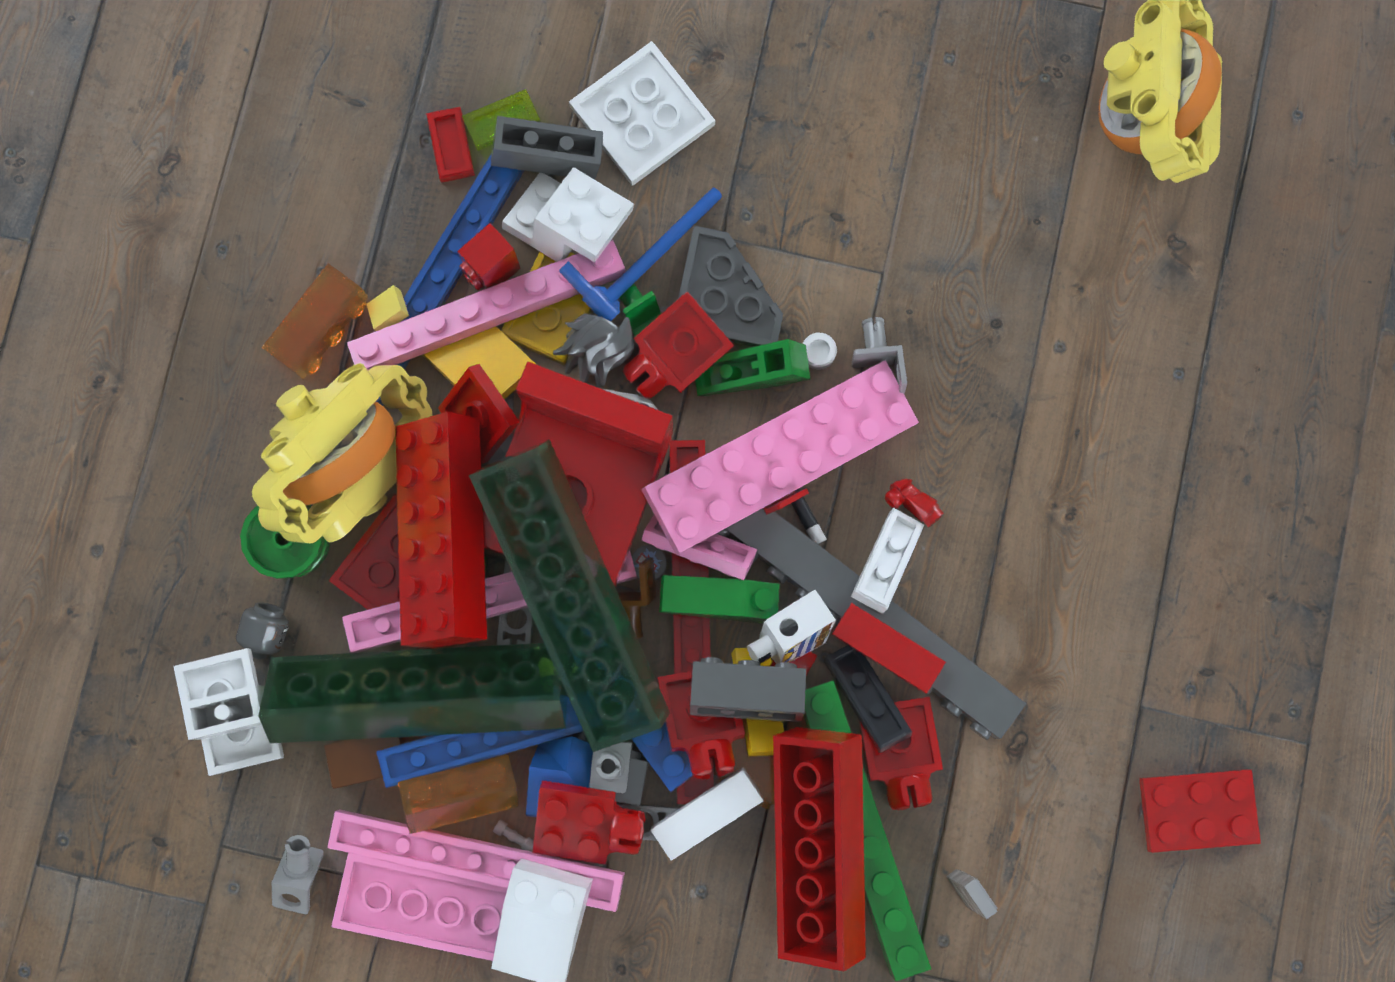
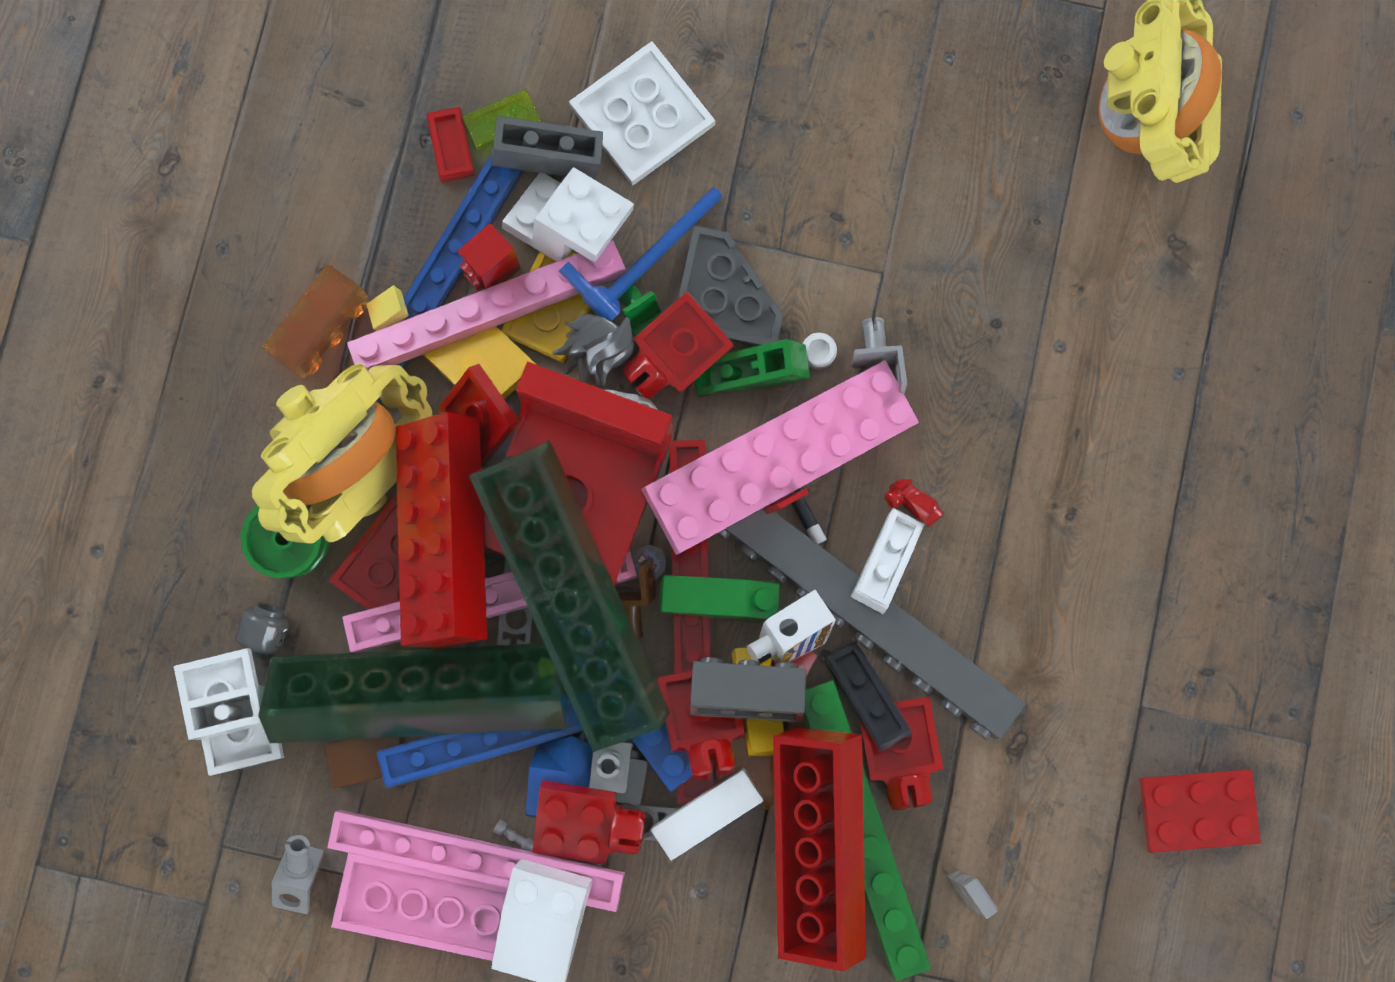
clear orange brick [398,755,519,834] -> none
bright pink plate [642,515,757,580] -> none
red tile [831,603,946,694] -> none

